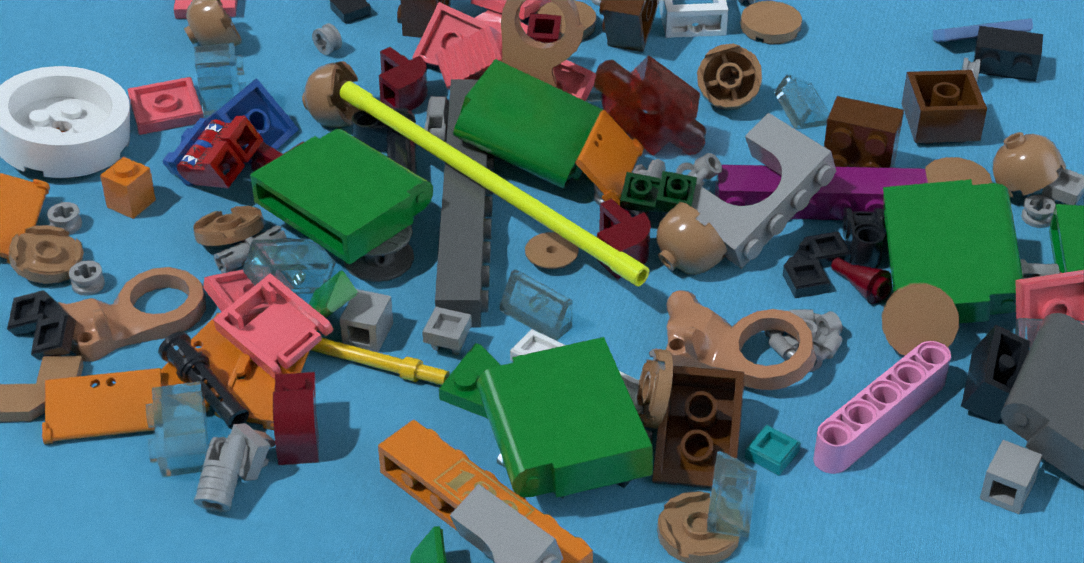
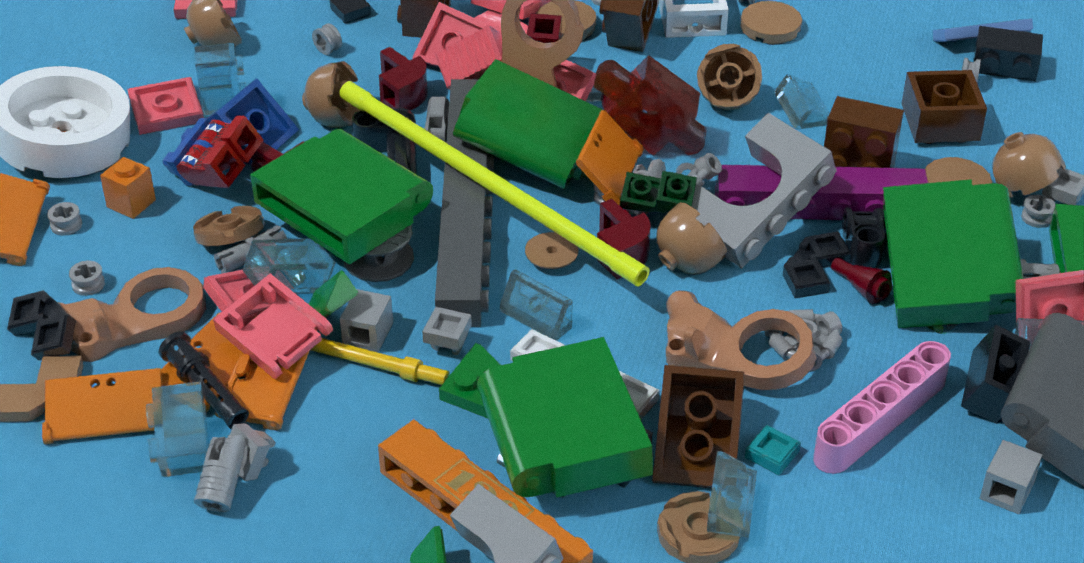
medium nougat tile [8,225,84,284] -> none
dark red brick [273,372,319,465] -> none
medium nougat tile [637,348,673,429] -> none
medium nougat tile [881,283,959,355] -> none

